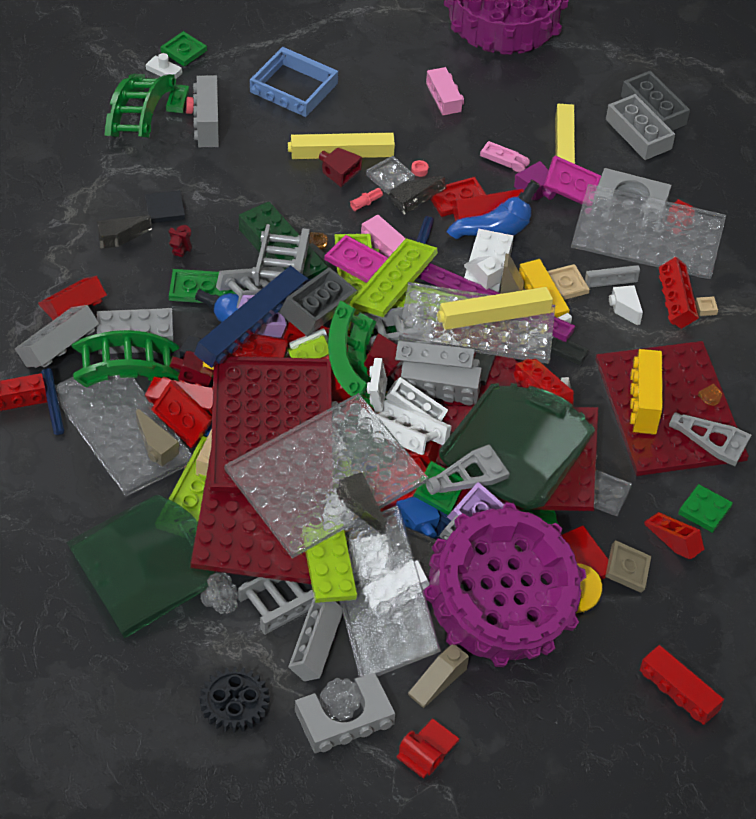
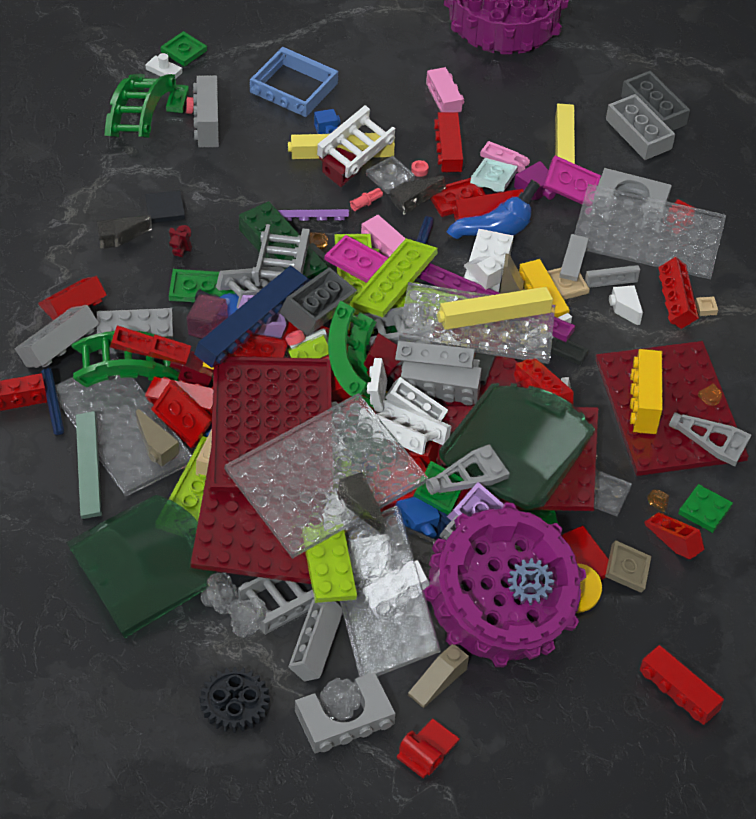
none -> sand green tile [76,411,102,519]
none -> red slope [110,325,191,365]
none -> clear pink slope [187,294,228,338]
none -> clear plant [228,597,267,638]
none -> medium lavender plate [278,209,349,221]
none -> coral tile [285,330,306,346]
none -> blue brick [314,109,340,134]
none -> white fence [317,105,395,178]
none -> red brick [434,112,463,172]
none -> light aqua plate [470,158,518,192]
none -> sand blue gear [508,558,554,605]
none -> light grey tile [559,234,589,281]
none -> clear orange tile [647,490,669,512]

